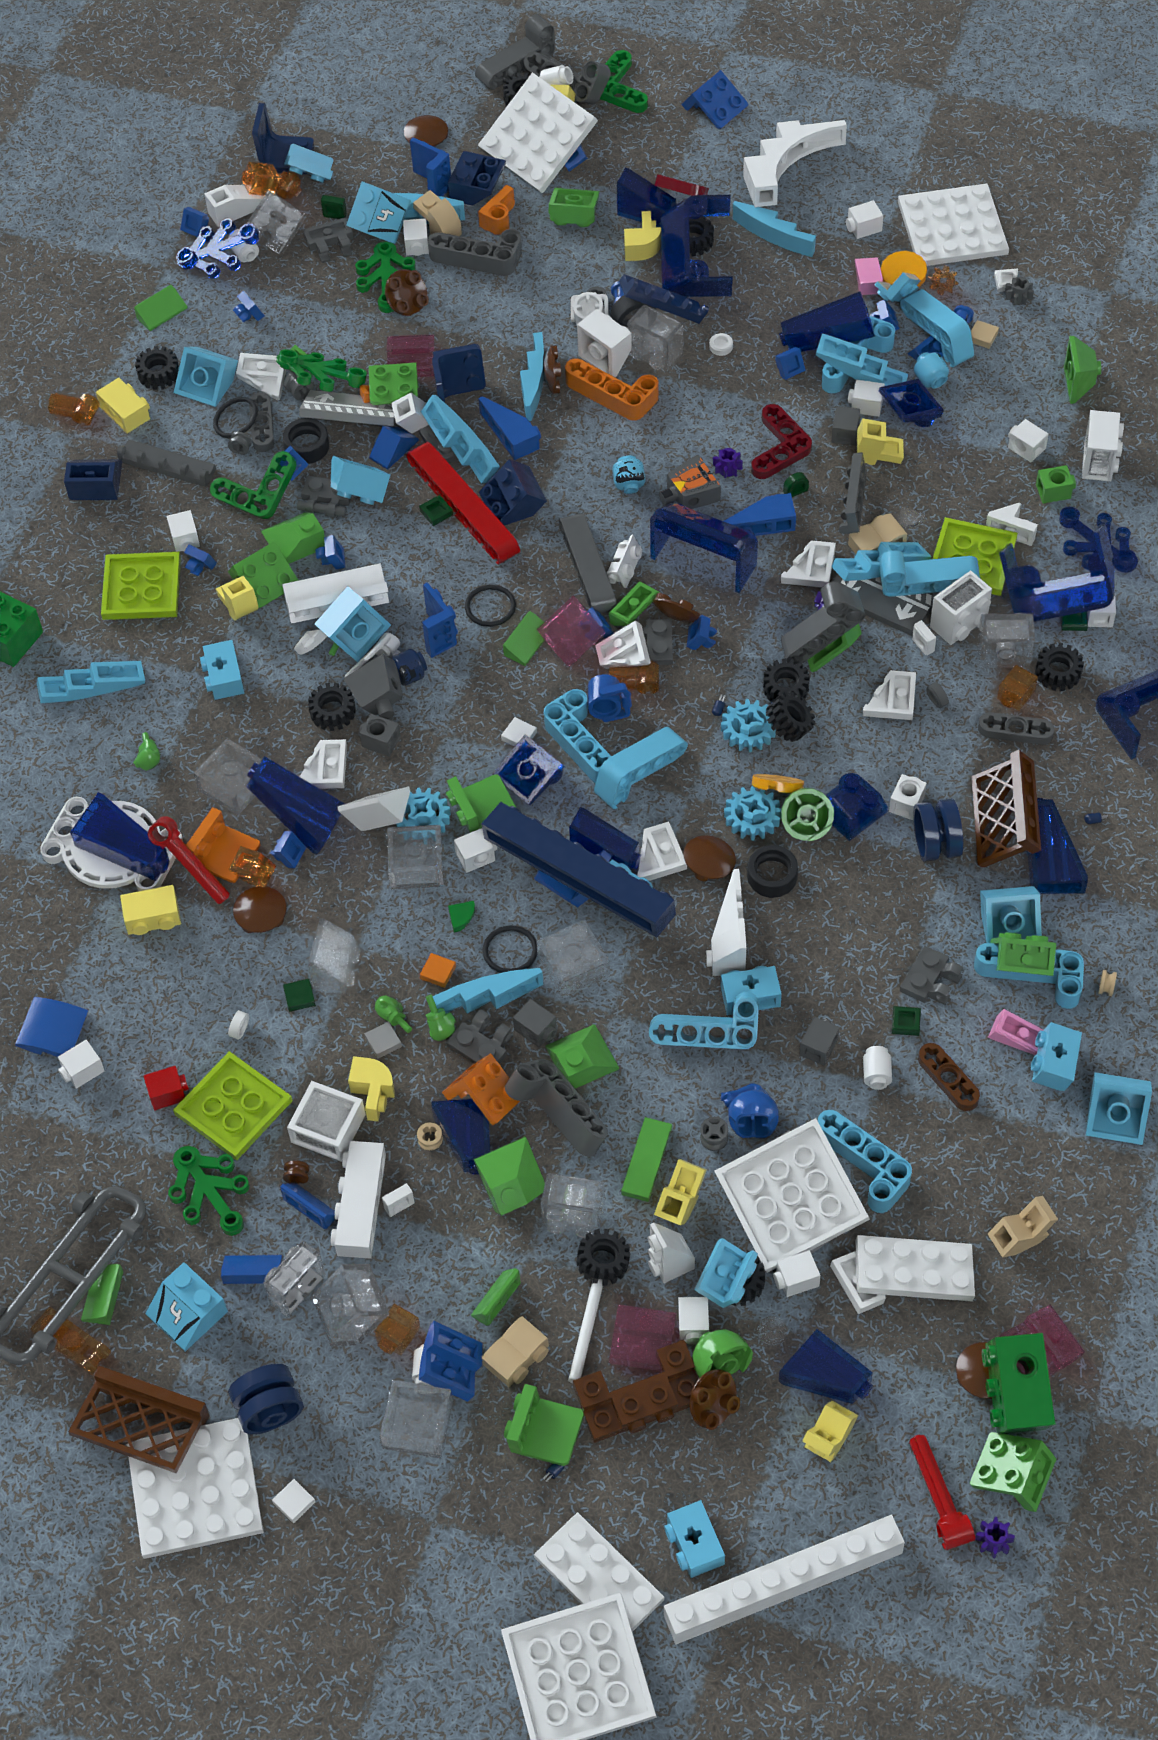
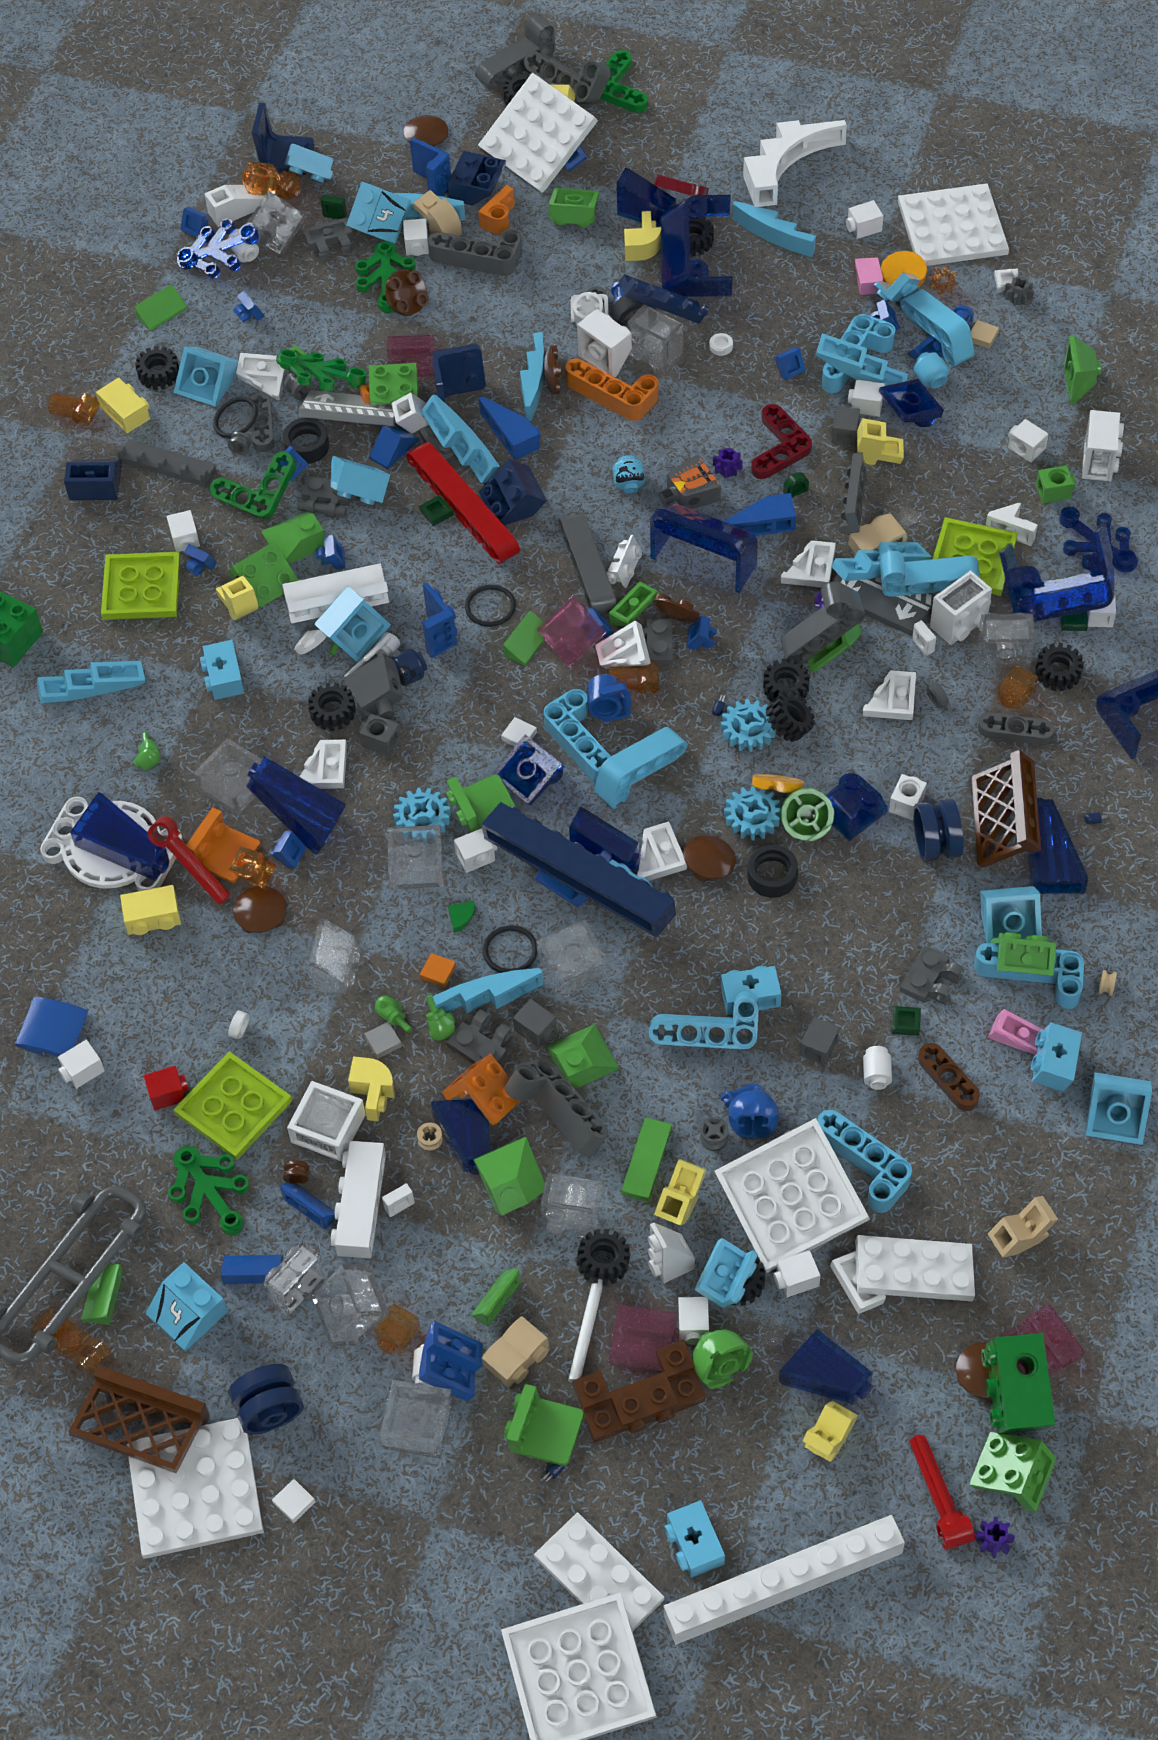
dark green tile [283,979,316,1012] -> none
white slope [338,786,410,831] -> none
white brick [539,65,573,85] -> none
blue bracket [681,70,748,129] -> none
reddish brown dish [690,1369,740,1430] -> none
white wedge [706,869,746,976] -> none
clear blue slope [779,291,875,352] -> none

